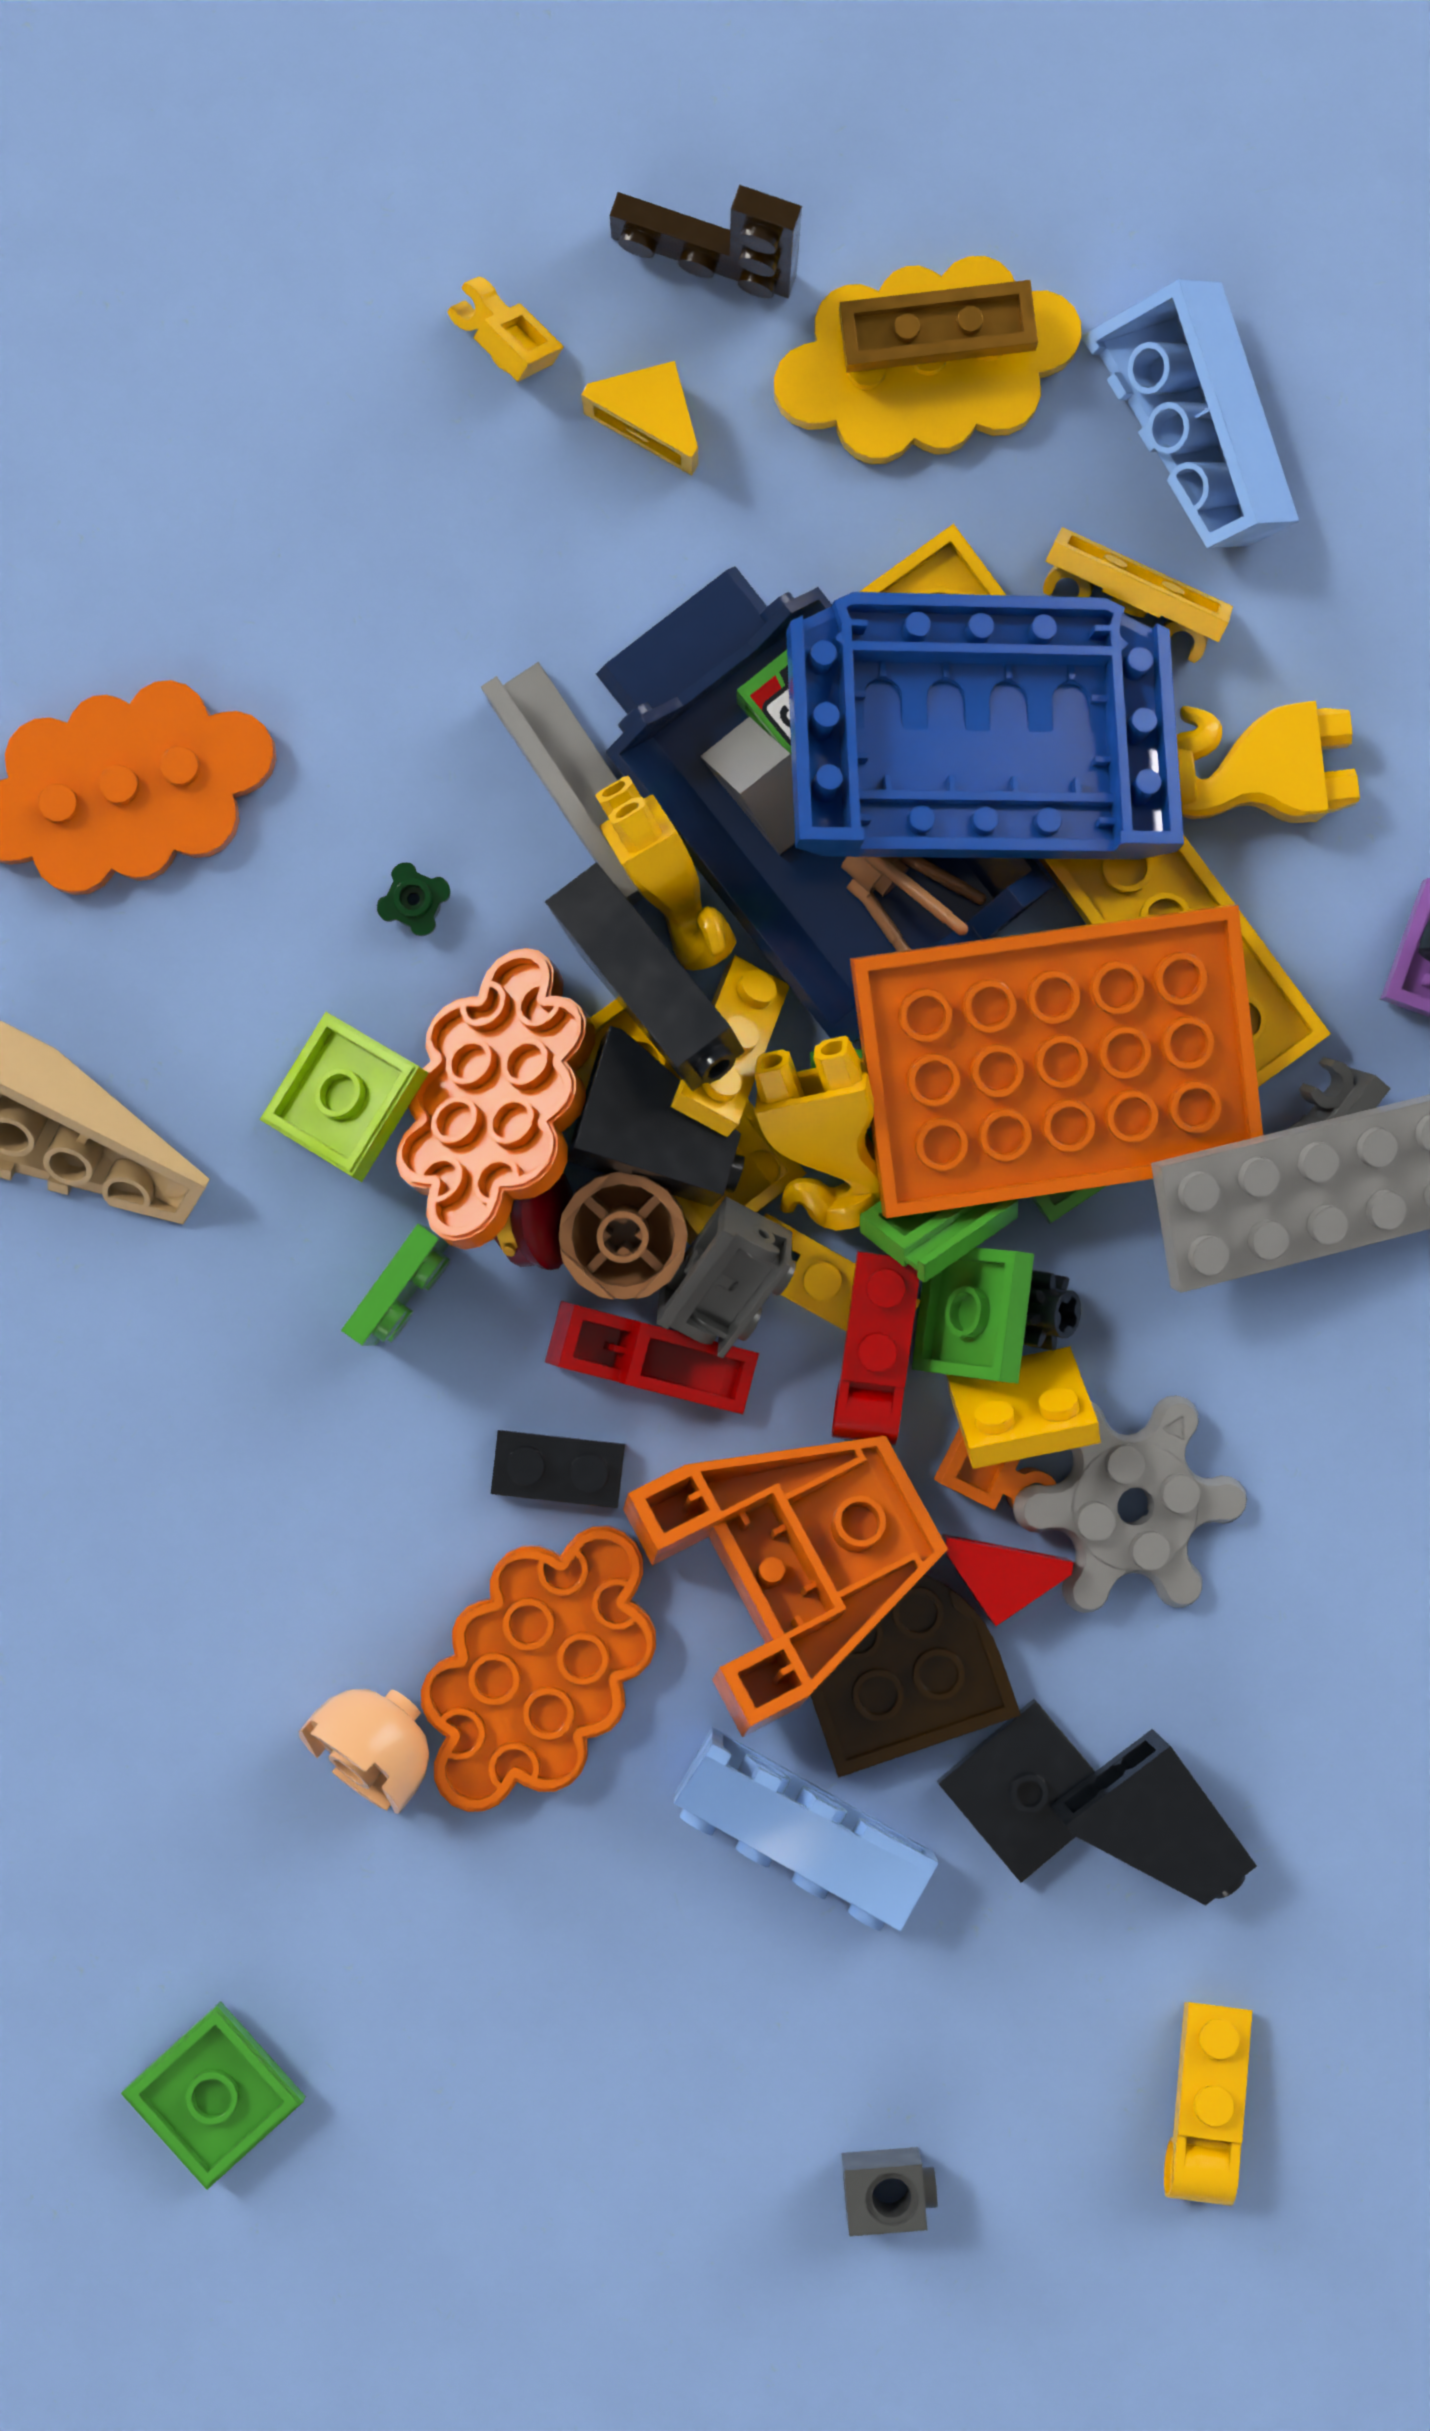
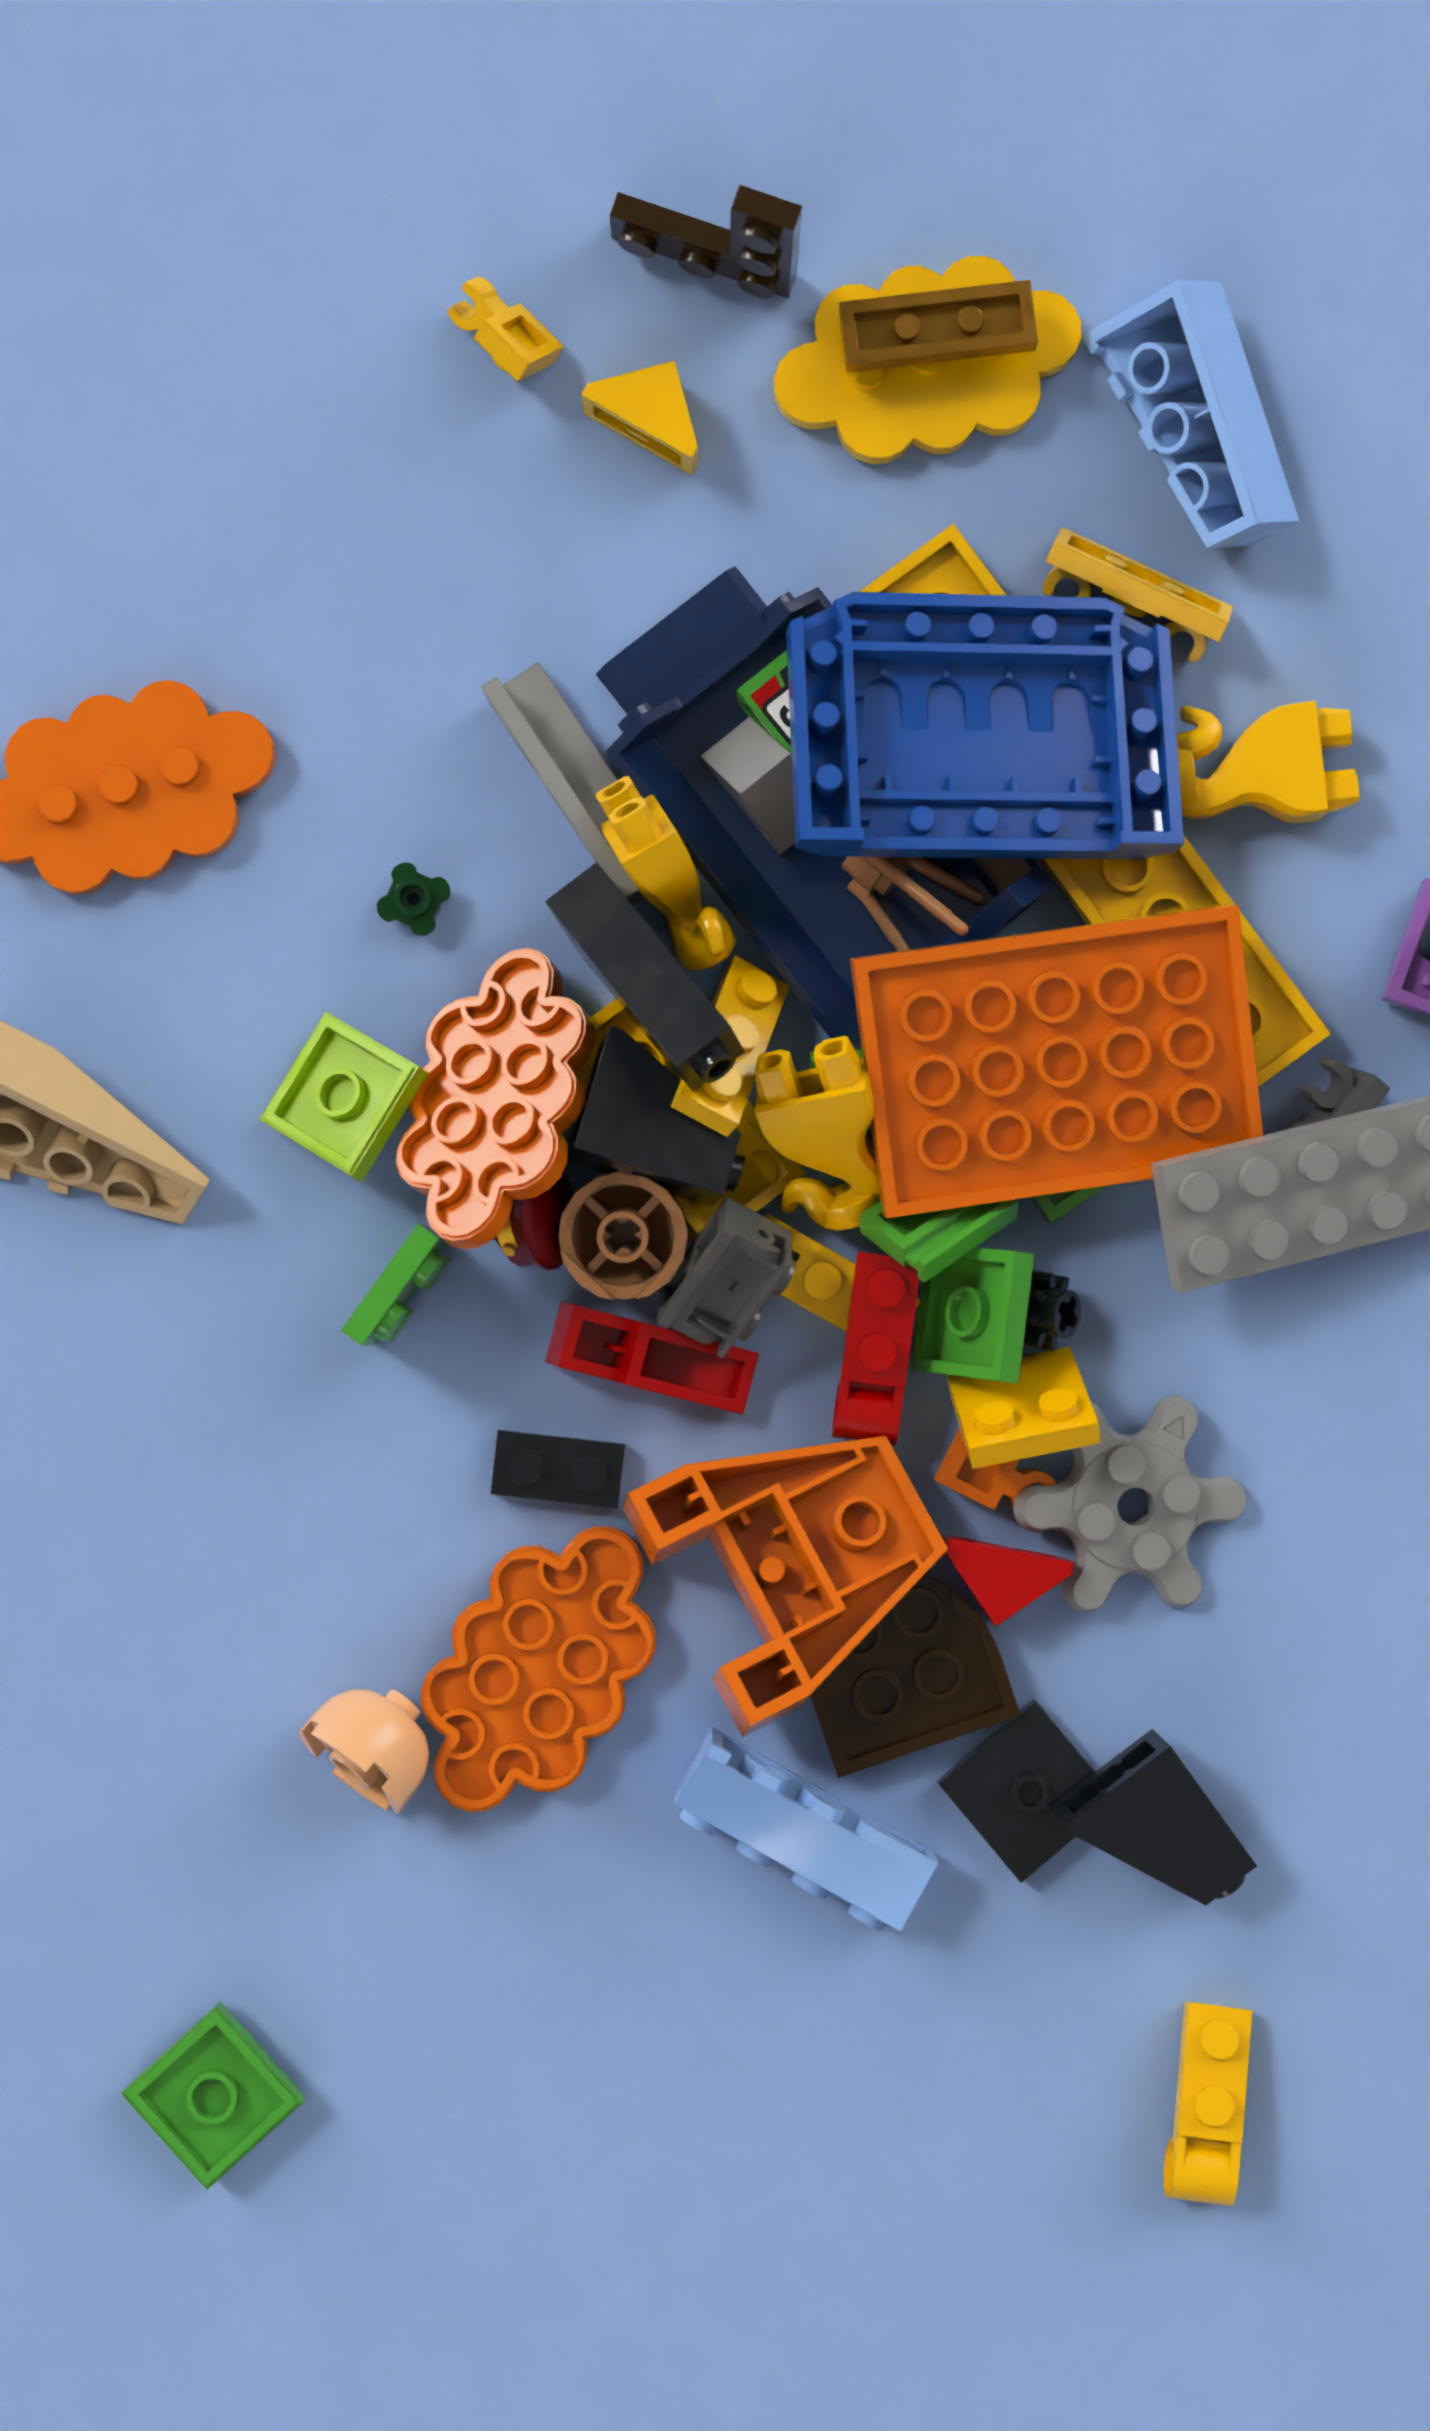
dark grey brick [841,2147,938,2236] -> none

